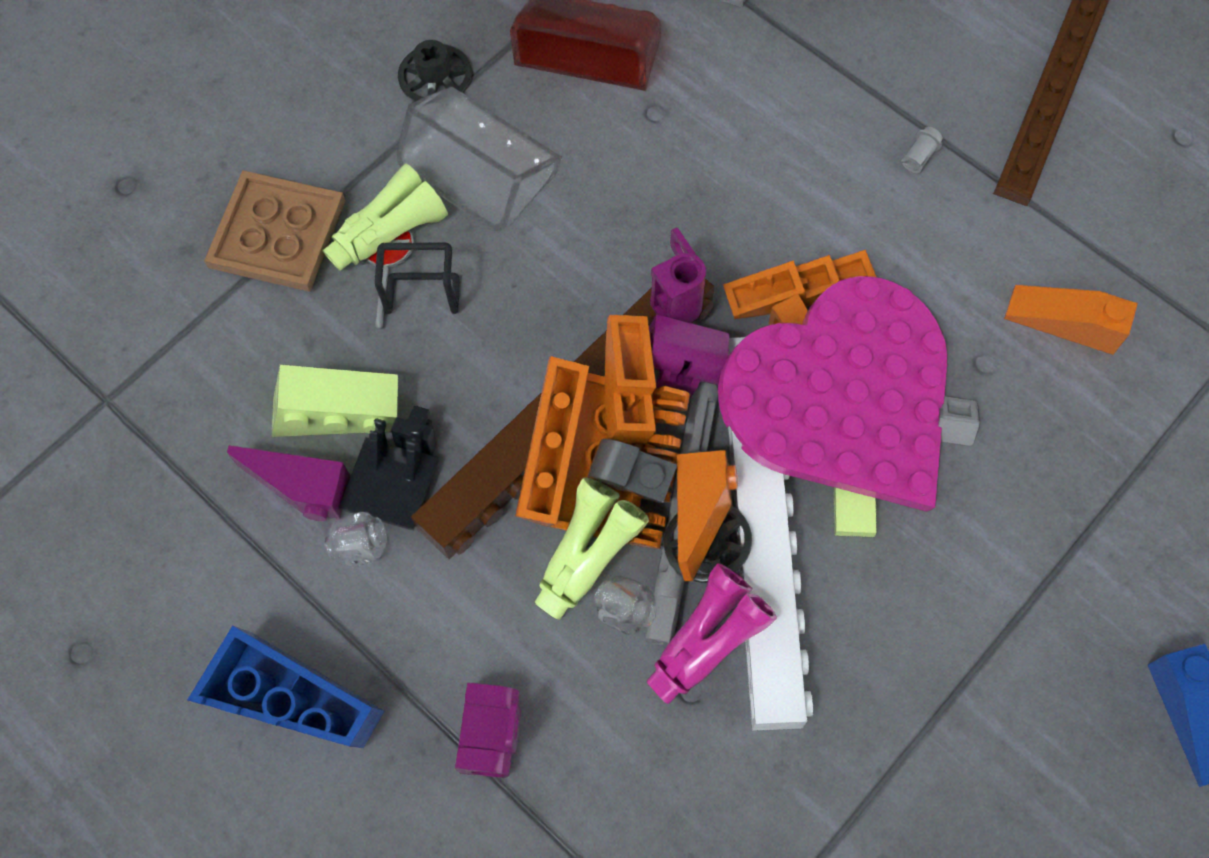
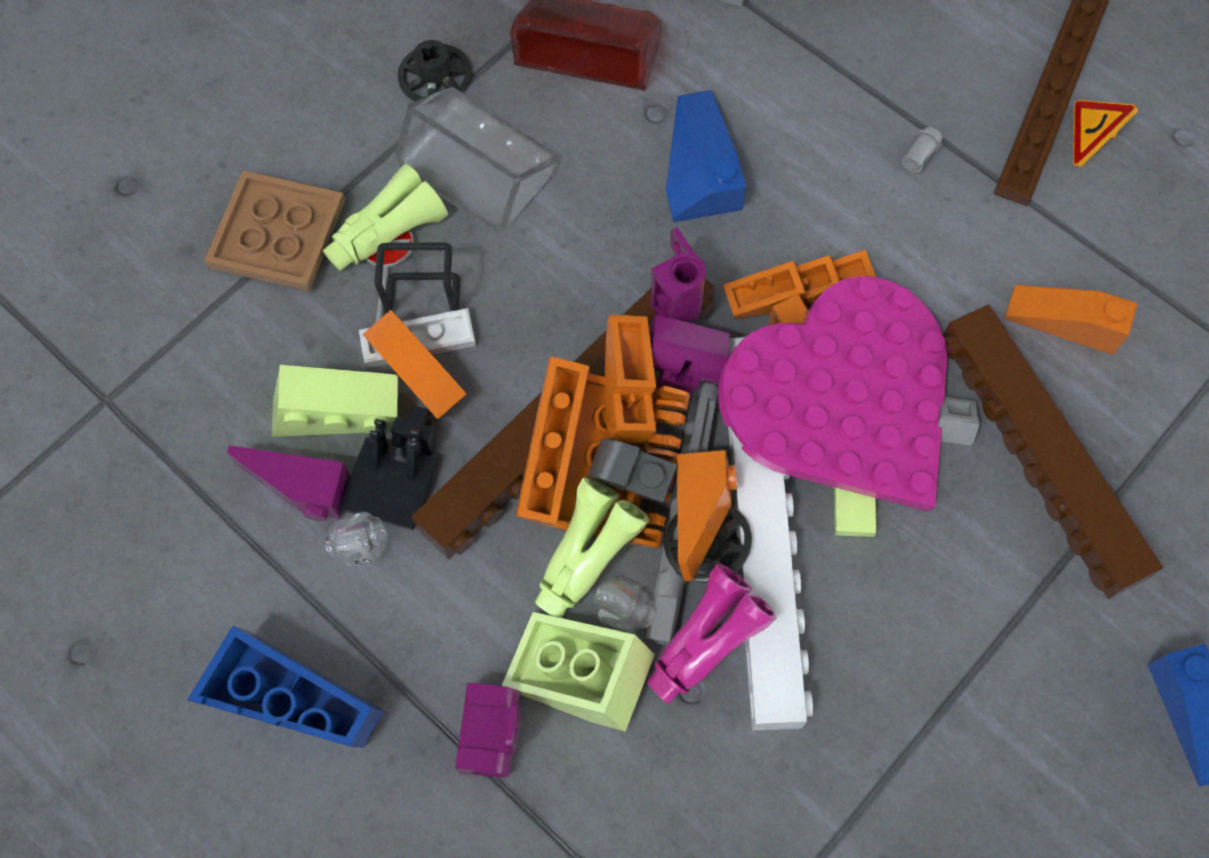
none -> white tile [359,308,476,368]
none -> orange slope [362,310,466,419]
none -> yellowish green slope [502,612,655,732]
none -> blue wedge [666,90,746,223]
none -> reddish brown brick [943,304,1163,599]
none -> piece [1073,100,1138,167]

